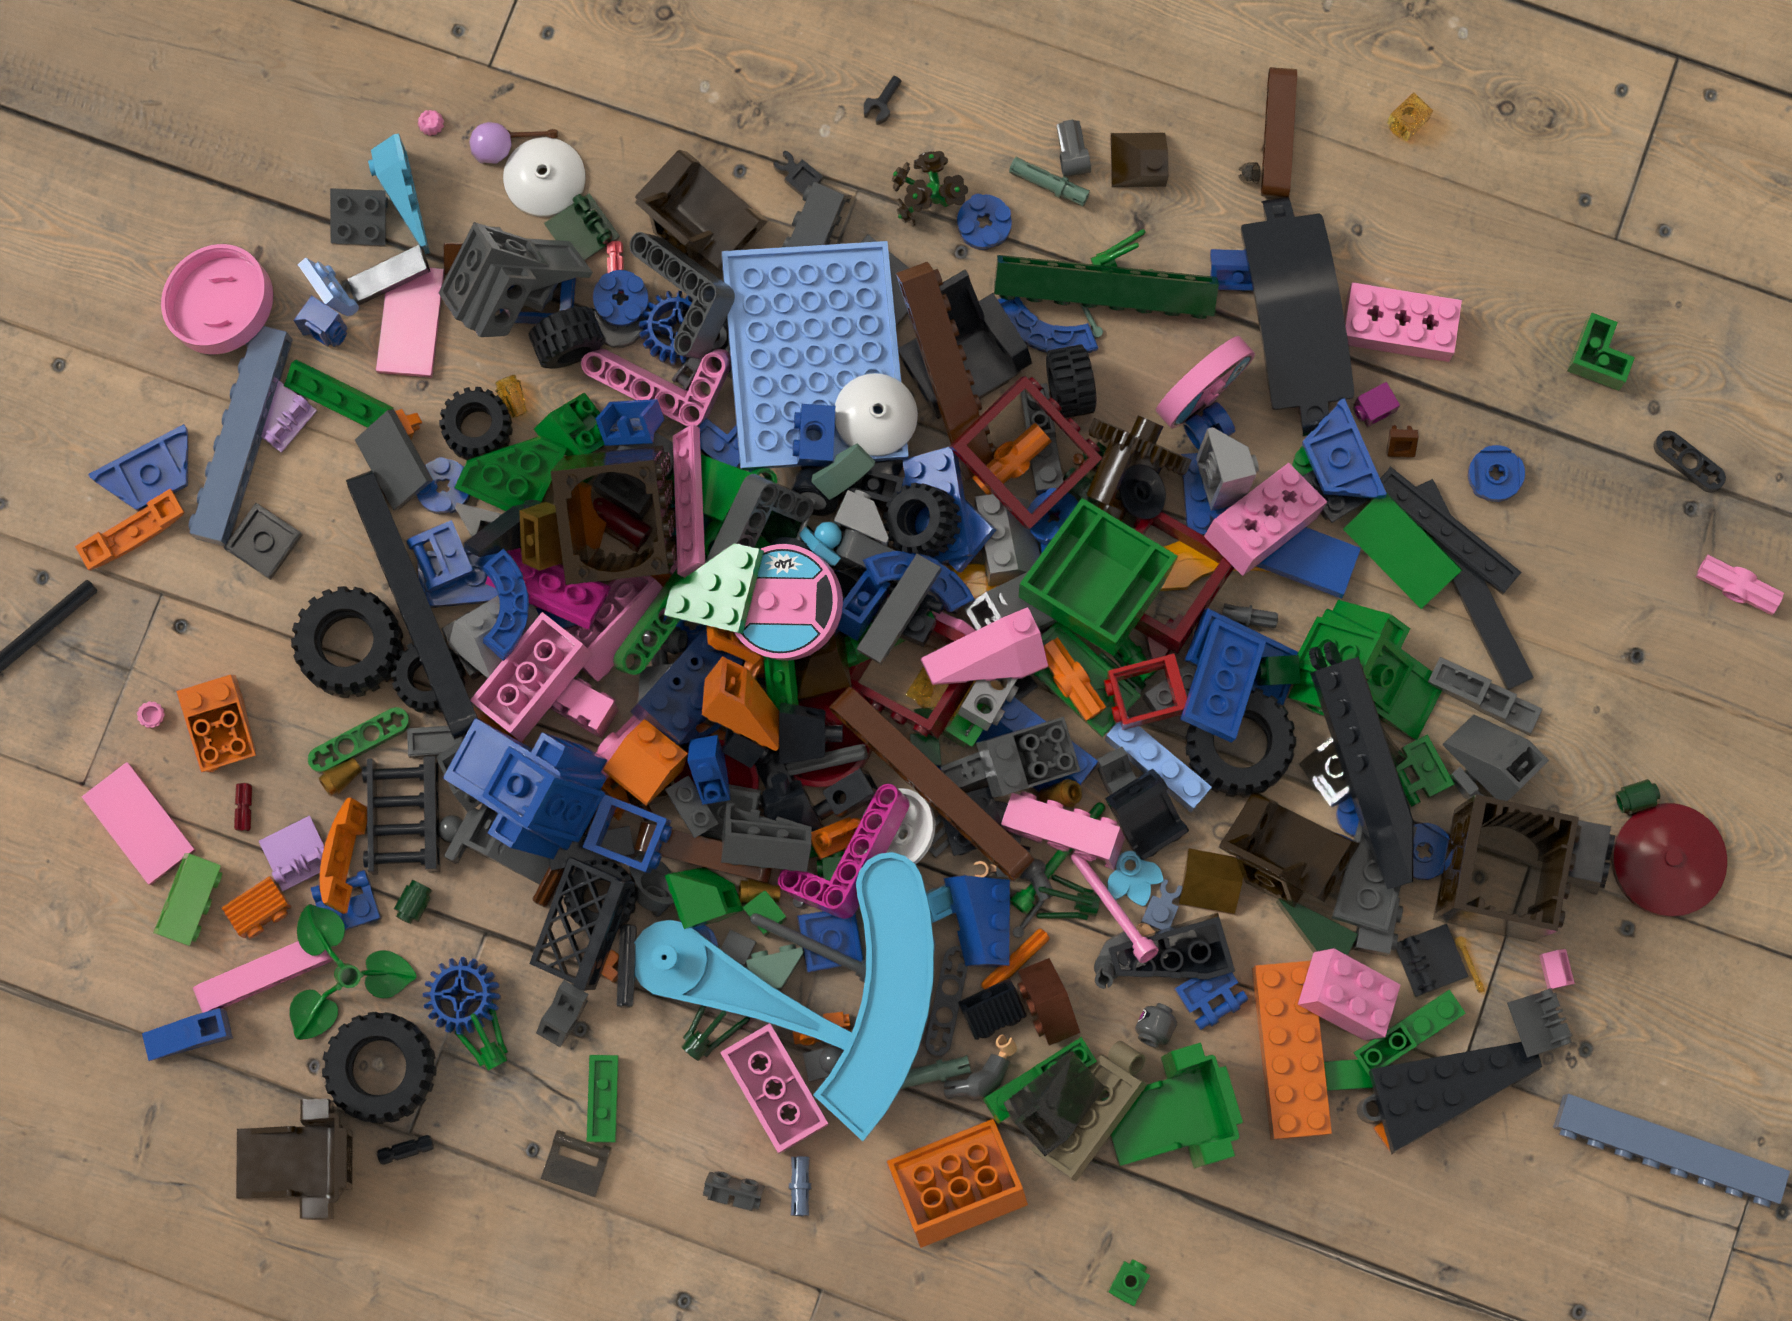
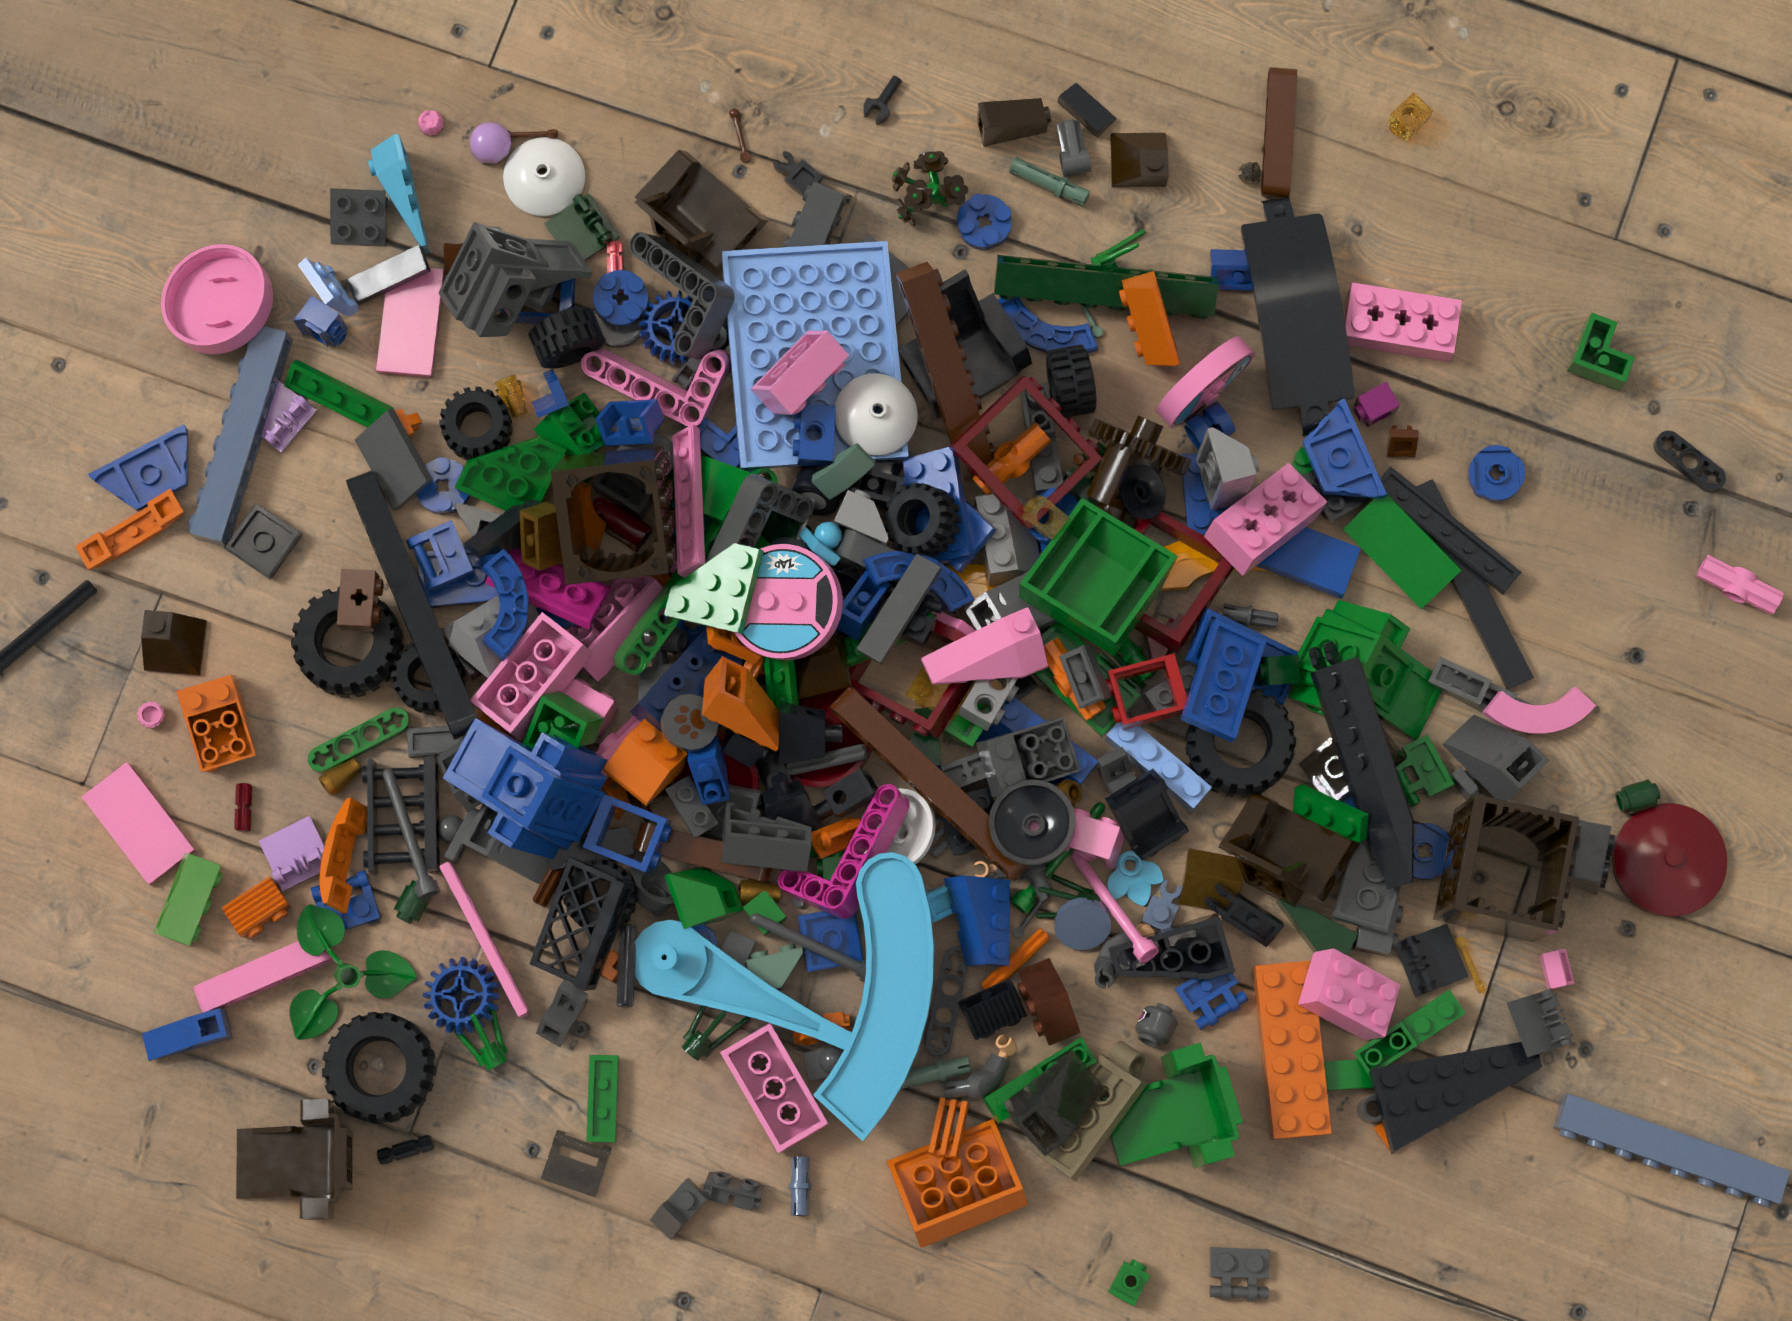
none -> dark brown slope [141,610,207,676]
none -> reddish brown brick [337,569,384,632]
none -> dark grey piece [383,768,440,899]
none -> bright pink tile [439,862,530,1019]
none -> green brick [523,691,604,749]
none -> blue panel [531,369,569,418]
none -> dark grey slope [650,1177,709,1240]
none -> dark grey tile [660,694,719,752]
none -> reddish brown hinge [729,108,751,163]
none -> bright pink brick [751,331,849,415]
none -> orange tile [928,1097,970,1159]
none -> dark brown slope [977,98,1051,147]
none -> black dish [989,780,1076,866]
none -> clear yellow brick [1021,496,1070,540]
none -> sand blue tile [1054,897,1111,950]
none -> black slope [1058,83,1116,138]
none -> dark grey slope [1059,645,1111,709]
none -> orange slope [1119,271,1180,366]
none -> black hinge [1204,883,1284,947]
none -> dark grey plate [1209,1247,1269,1302]
none -> green plate [1293,784,1369,843]
none -> bright pink tile [1482,687,1596,734]

